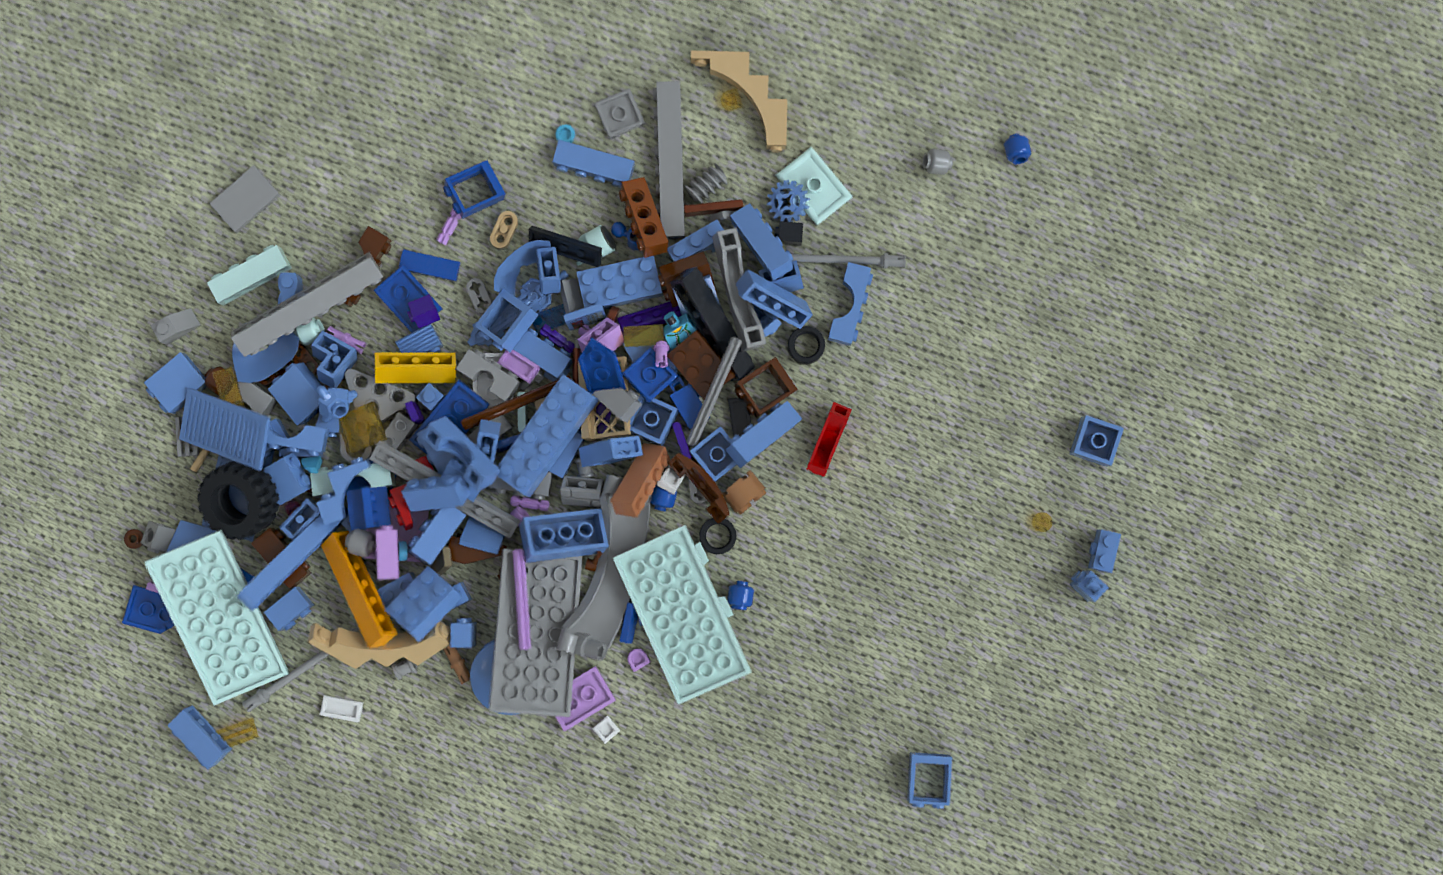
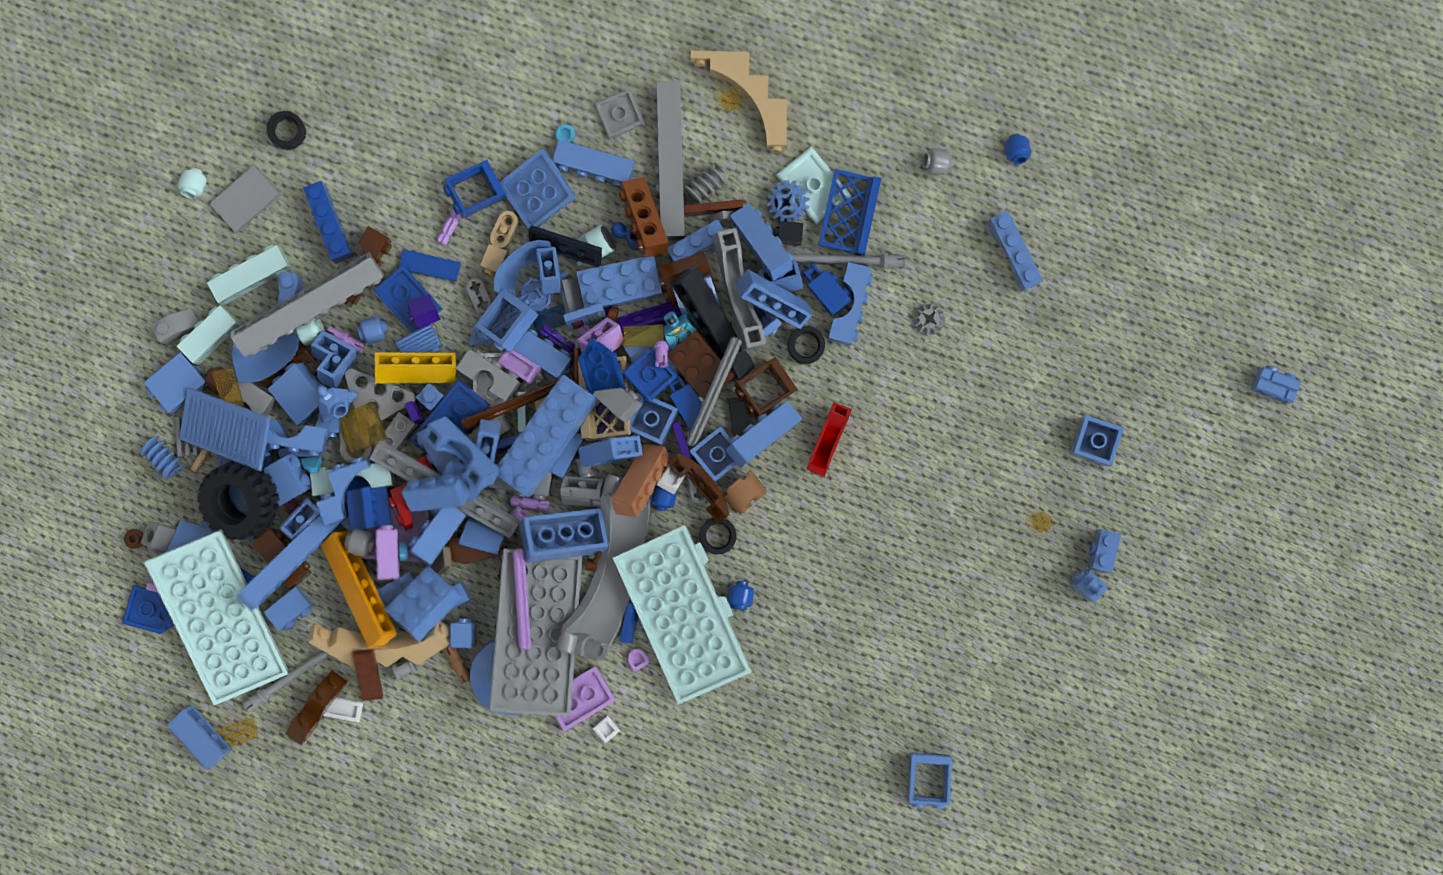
none -> medium blue piece [140,436,185,479]
none -> light aqua brick [177,305,241,365]
none -> light aqua head [178,168,207,199]
none -> black tyre [266,110,307,150]
none -> reddish brown arch [286,671,348,745]
none -> blue brick [303,181,354,264]
none -> copper tile [352,649,383,700]
none -> medium blue head [357,316,388,344]
none -> tan brick [480,244,509,277]
none -> medium blue plate [500,149,577,229]
none -> blue brick [801,262,851,317]
none -> blue fence [818,169,881,256]
none -> light grey gear [913,304,945,335]
none -> medium blue arch [987,210,1043,292]
none -> medium blue brick [1251,365,1301,404]

